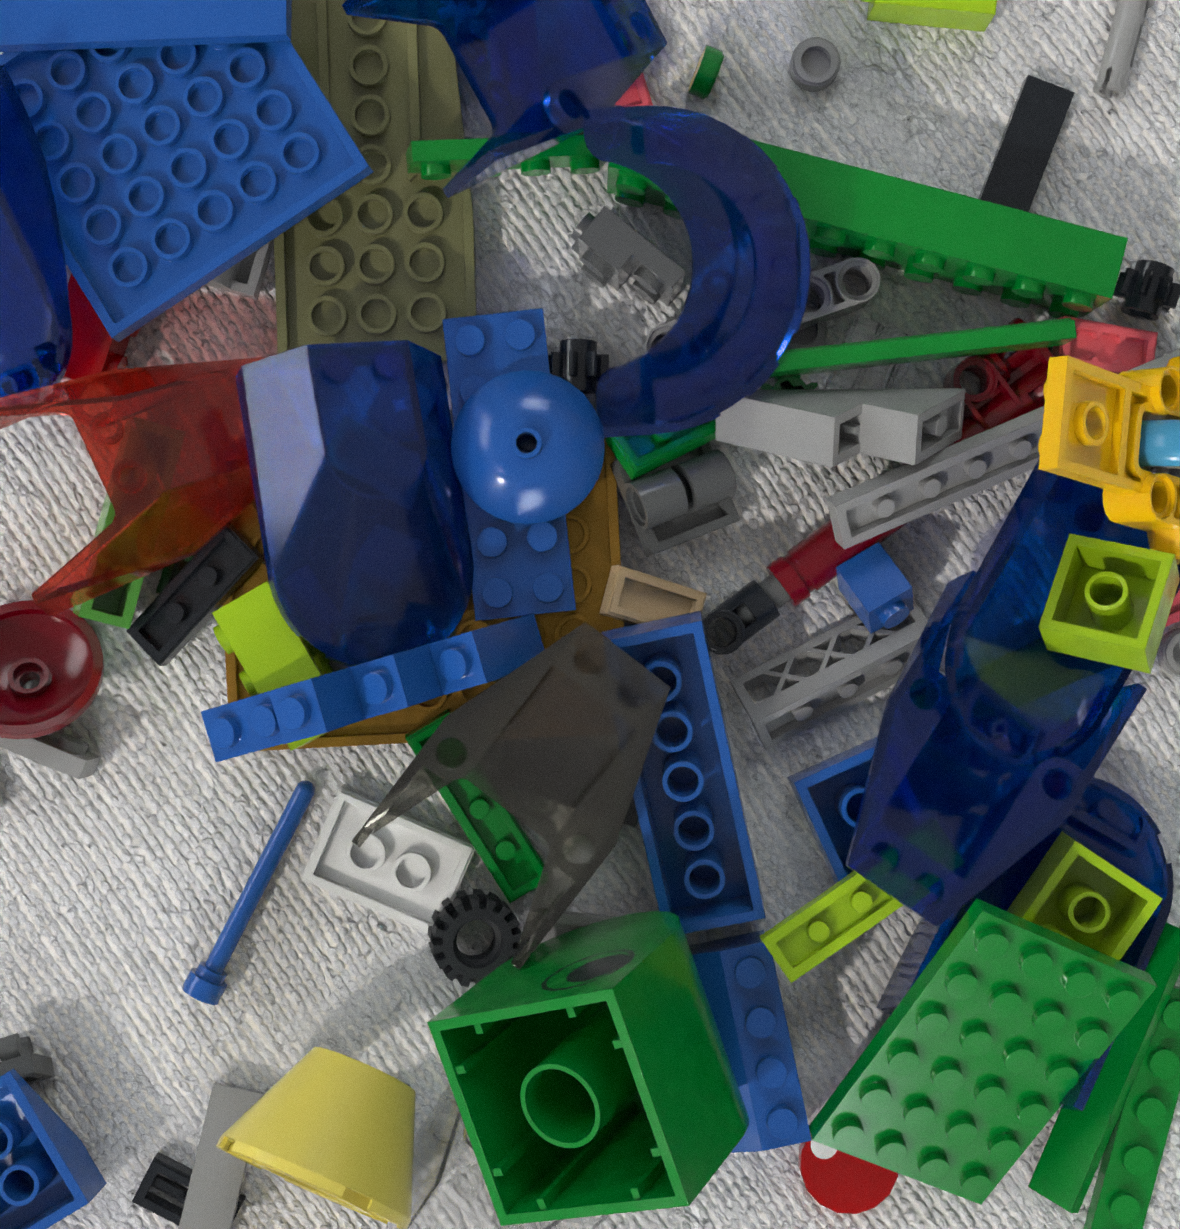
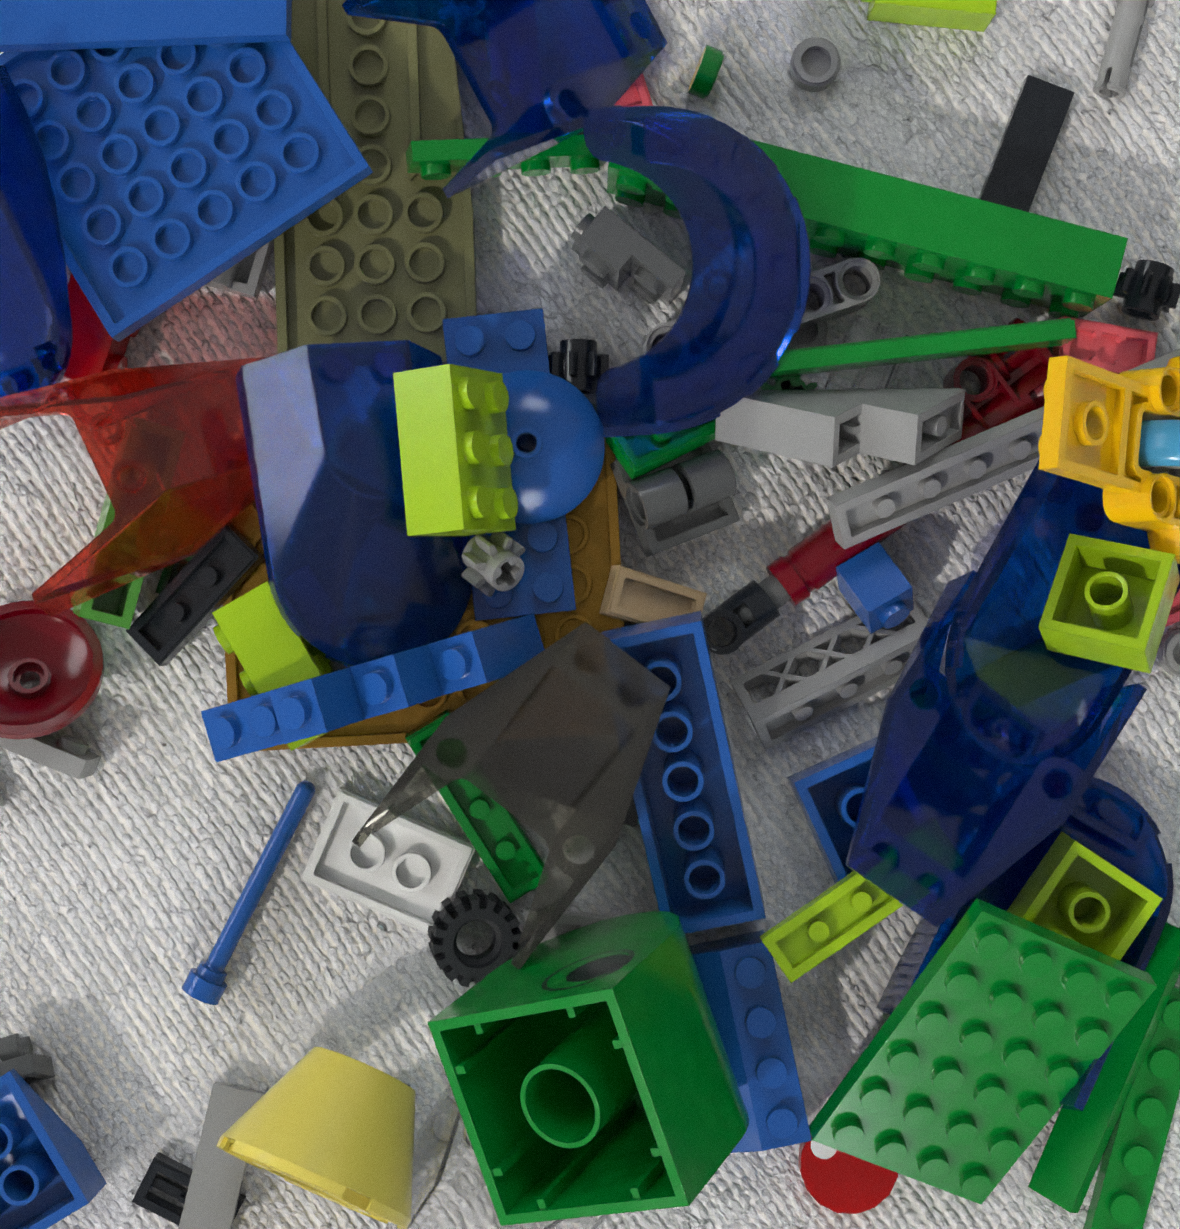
none -> lime brick [393,364,518,536]
none -> light grey gear [461,532,525,597]

